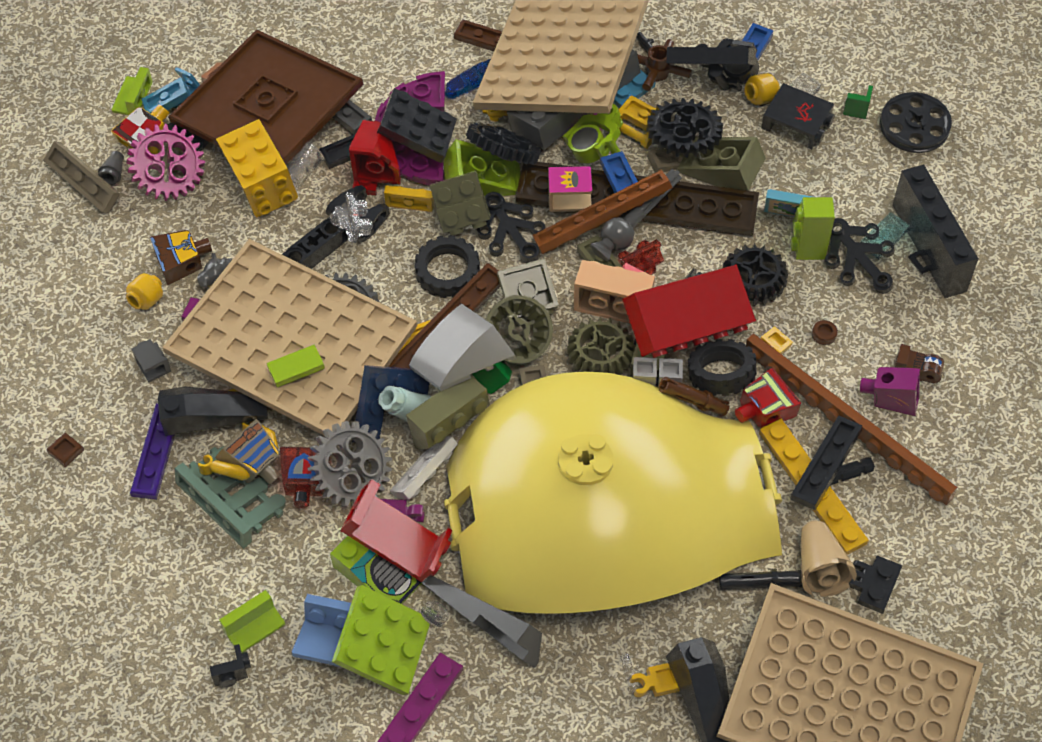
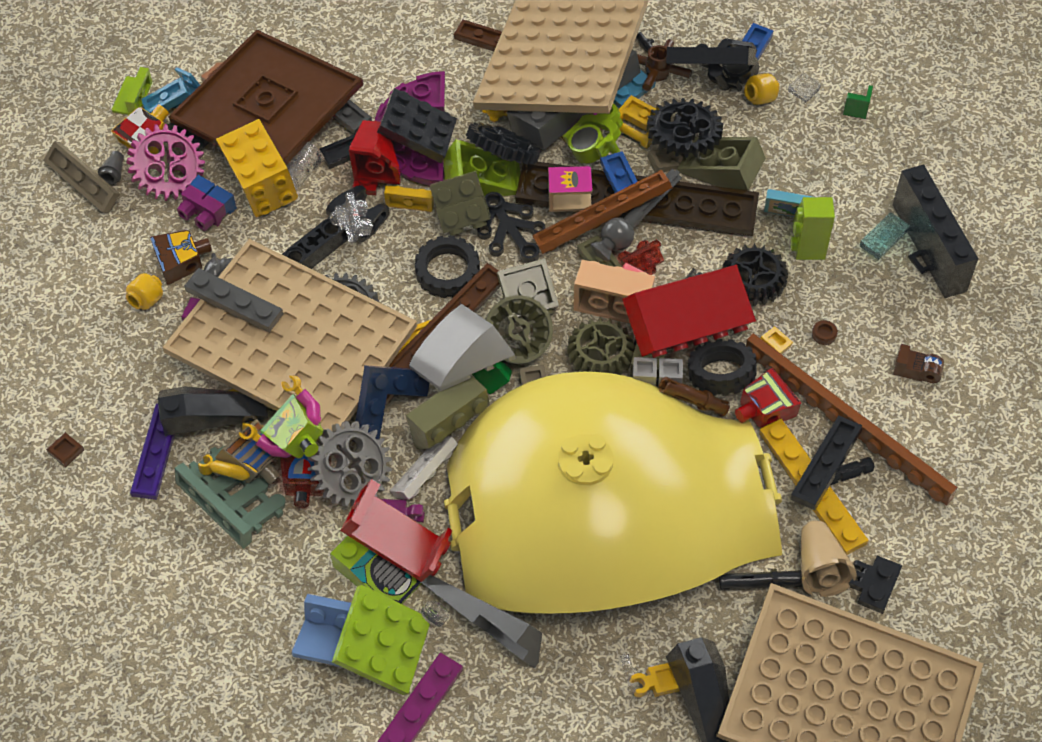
dark grey window [131,339,171,383] -> none
black bracket [210,644,251,687] -> none
lime panel [219,590,285,652] -> none
lime tile [266,344,325,388] -> none
light aqua plant [379,386,432,423] -> none
clear blue hinge [445,59,491,100] -> none
black panel [761,83,835,150] -> none
black plant [825,218,895,294] -> none
magenta torso [860,367,920,416] -> none
black wedge [880,92,952,153] -> none
none -> magenta hips [177,175,237,231]
none -> dark grey plate [184,268,283,333]
none -> torso [239,375,323,459]

